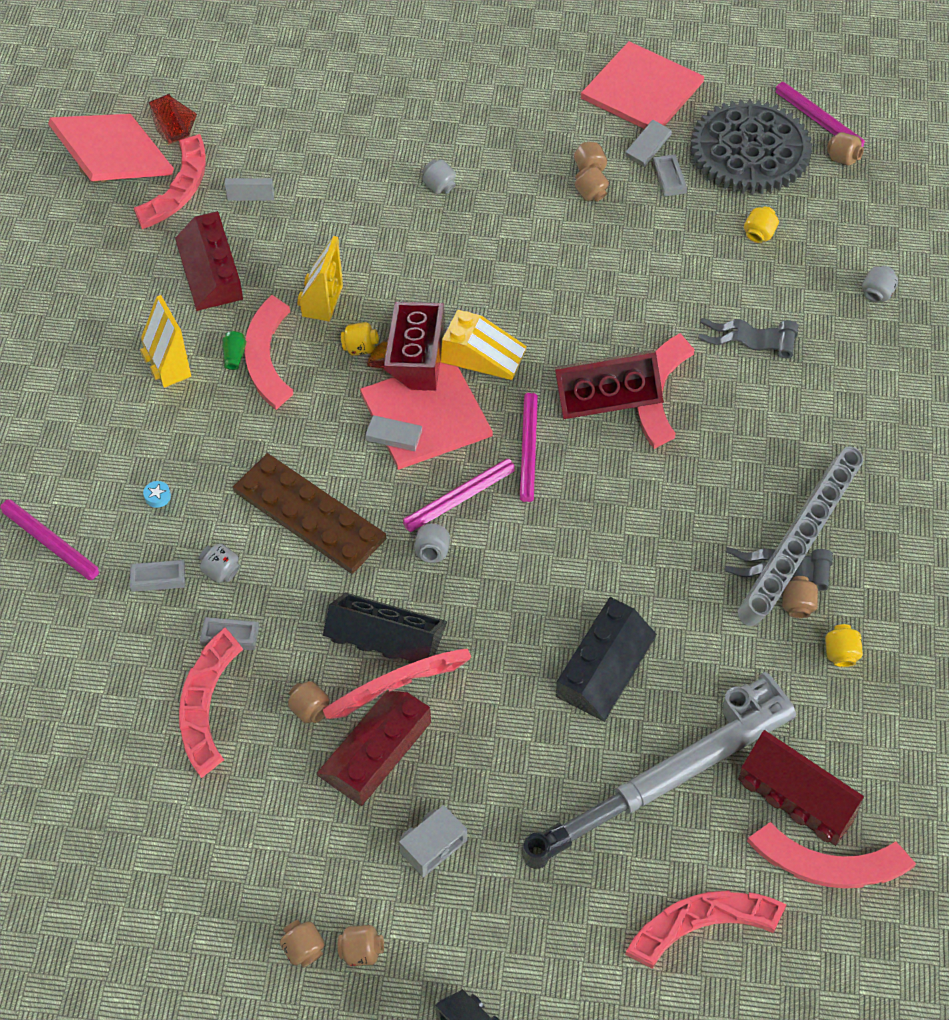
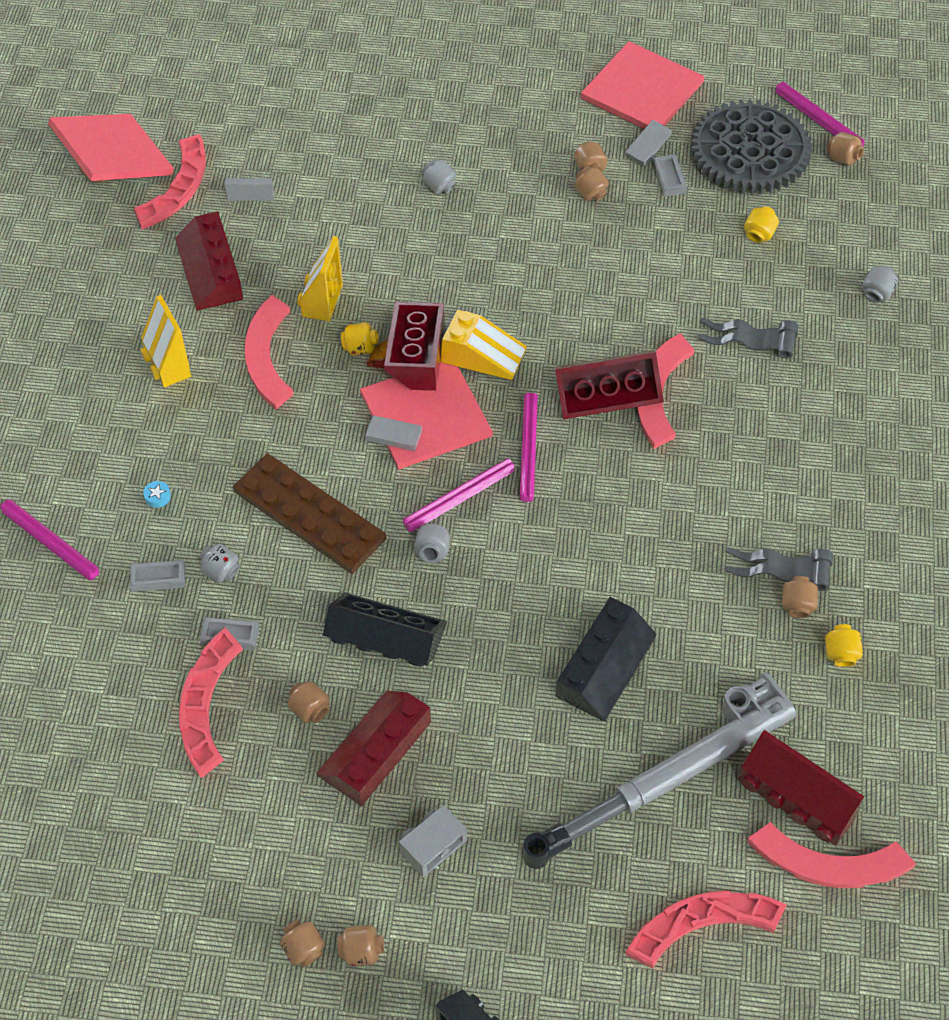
clear red slope [148,93,197,145] -> none
green cone [222,331,247,370] -> none
coral tile [323,649,471,719] -> none
light grey beam [738,446,863,626] -> none

